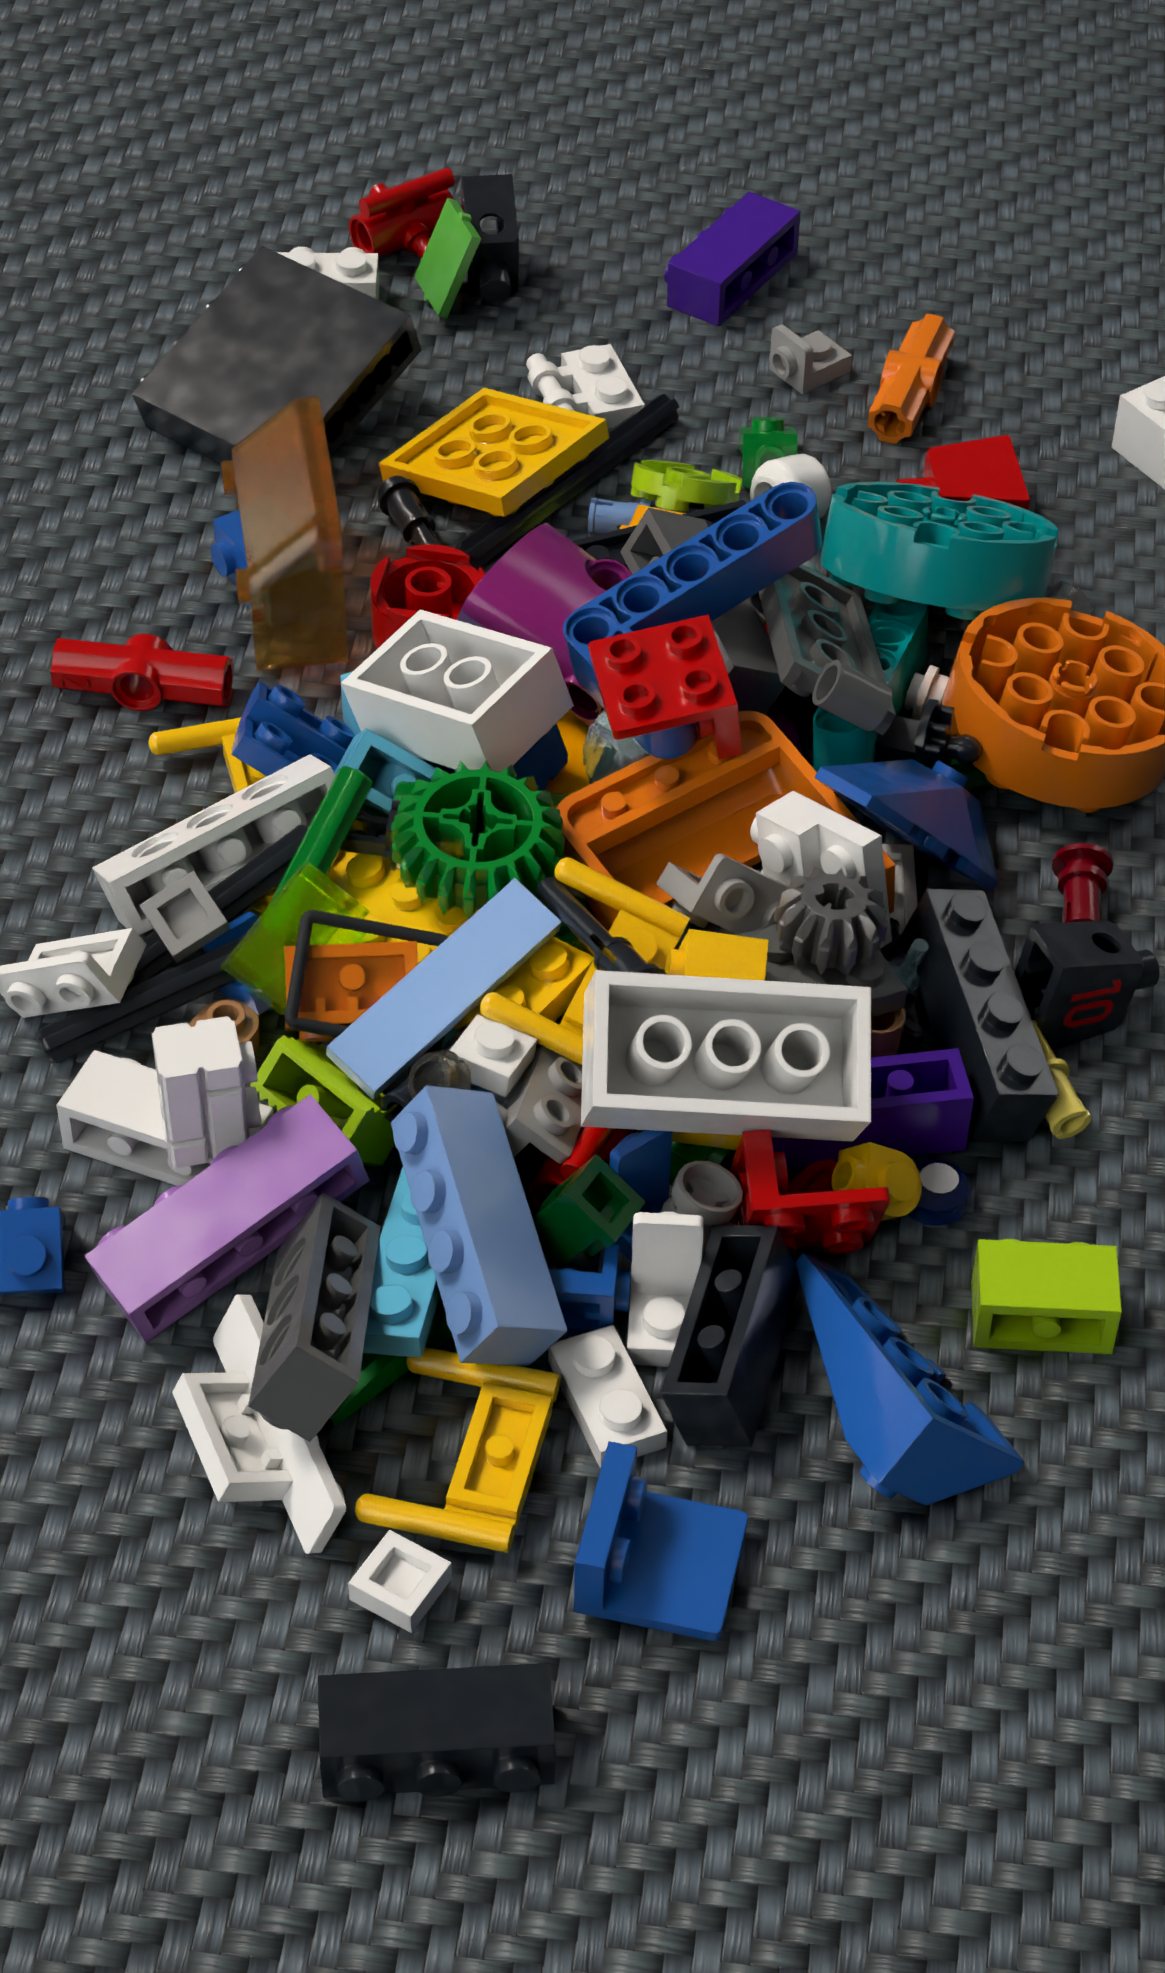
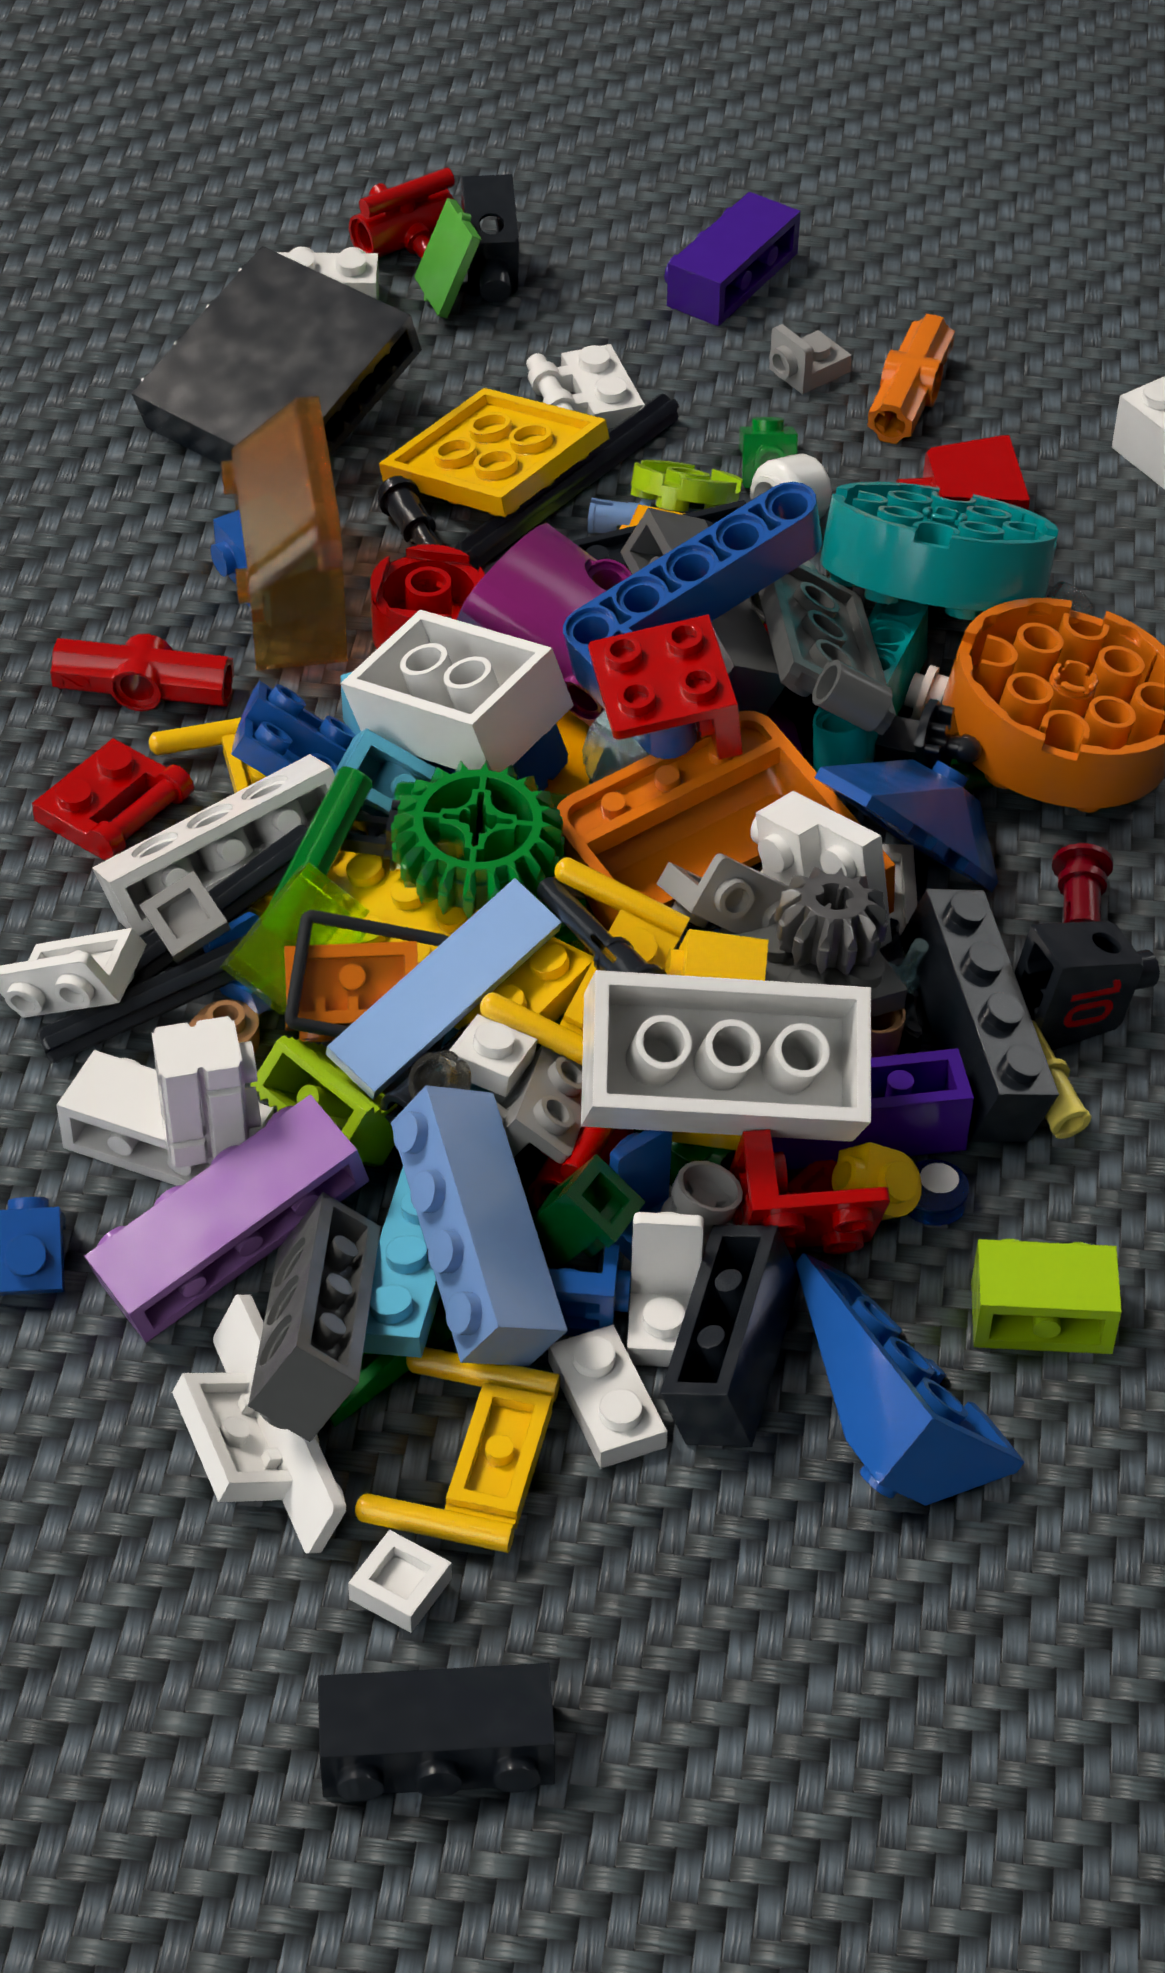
blue bracket [574,1441,748,1641] -> none
none -> red plate [32,738,194,861]

